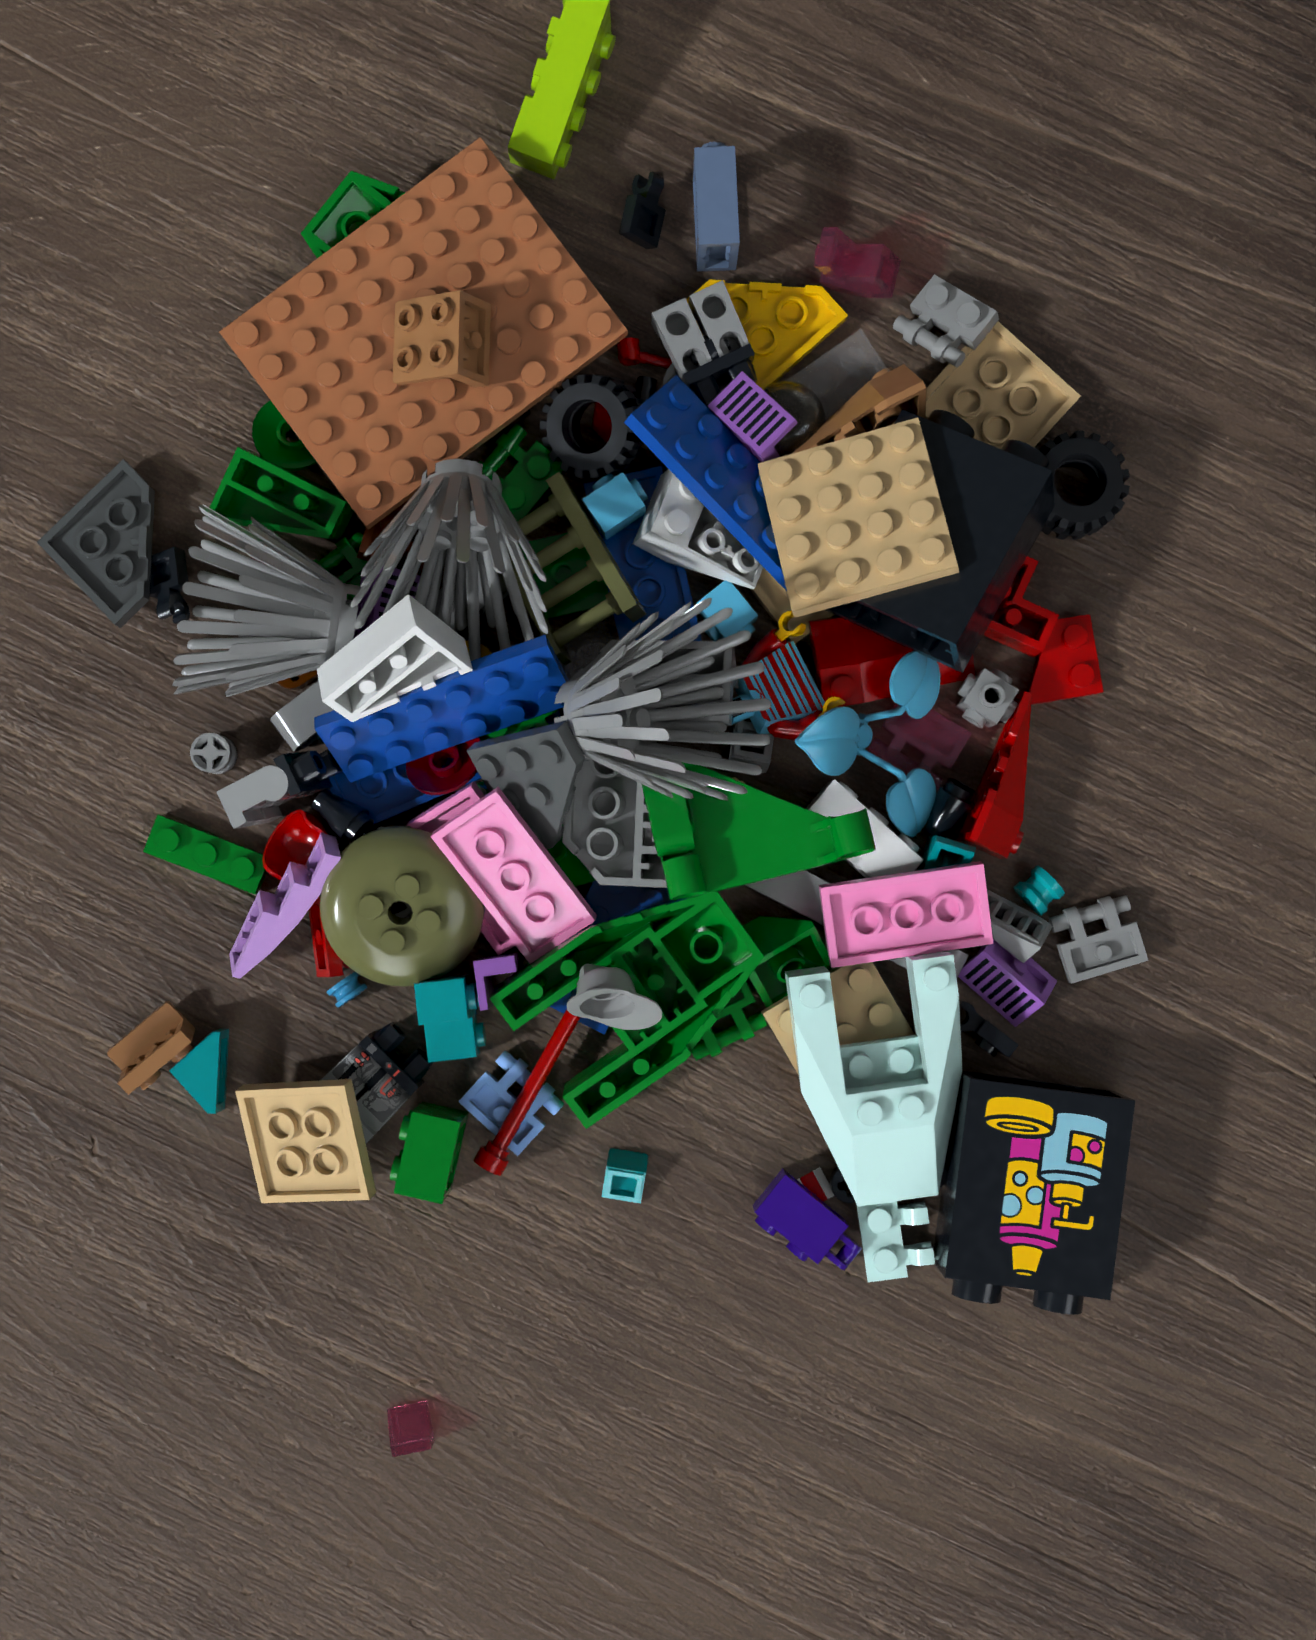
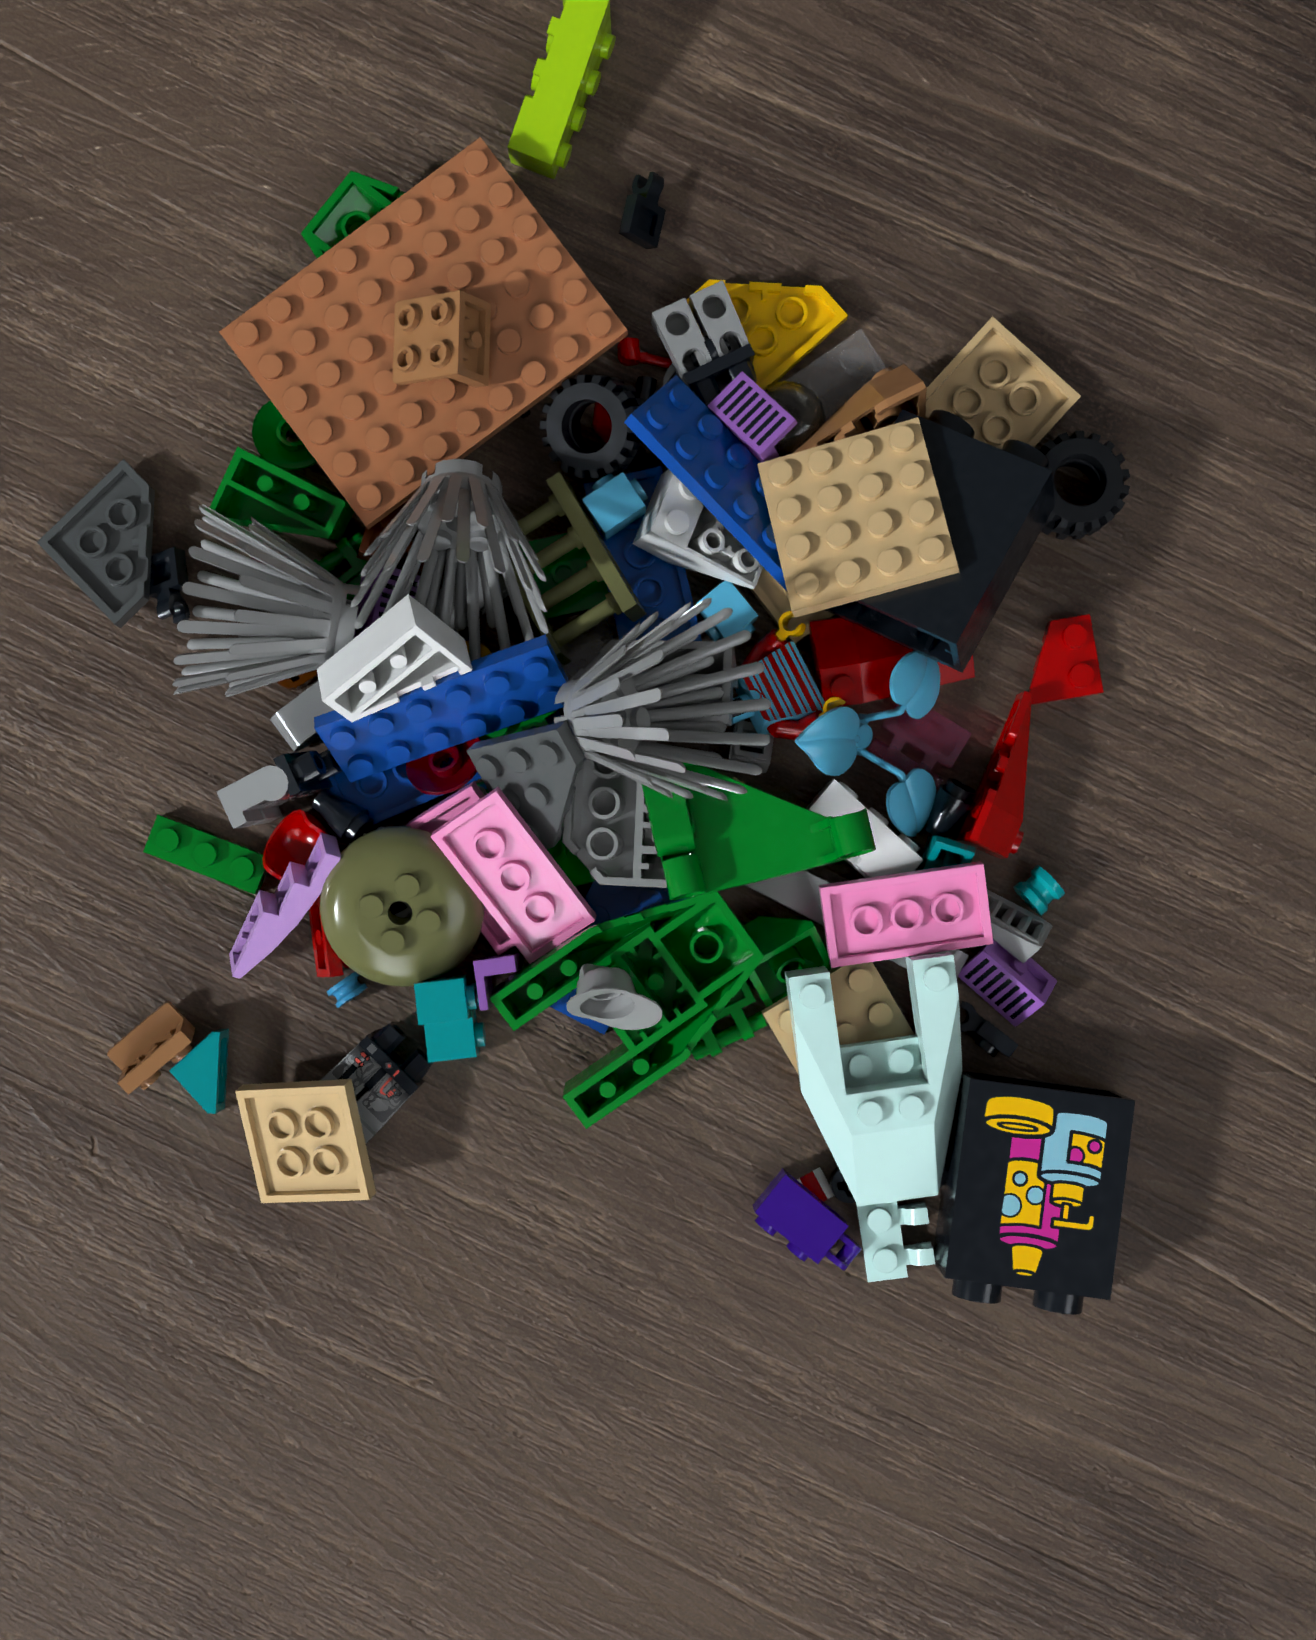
light grey wheel [190,733,237,774] -> none
clear pink slope [387,1401,435,1457] -> none
green brick [390,1101,469,1204] -> none
light blue plate [458,1050,564,1156] -> none
red piece [473,1009,581,1176] -> none
green plate [478,423,565,521] -> none
teal slope [601,1148,648,1204] -> none
sand blue window [693,142,740,272] -> none
clear pink brick [814,227,901,298] -> none
light grey plate [893,274,999,367] -> none
light grey brick [955,668,1019,728] -> none
red brick [984,556,1059,657] -> none
light grey plate [1049,895,1149,984] -> none

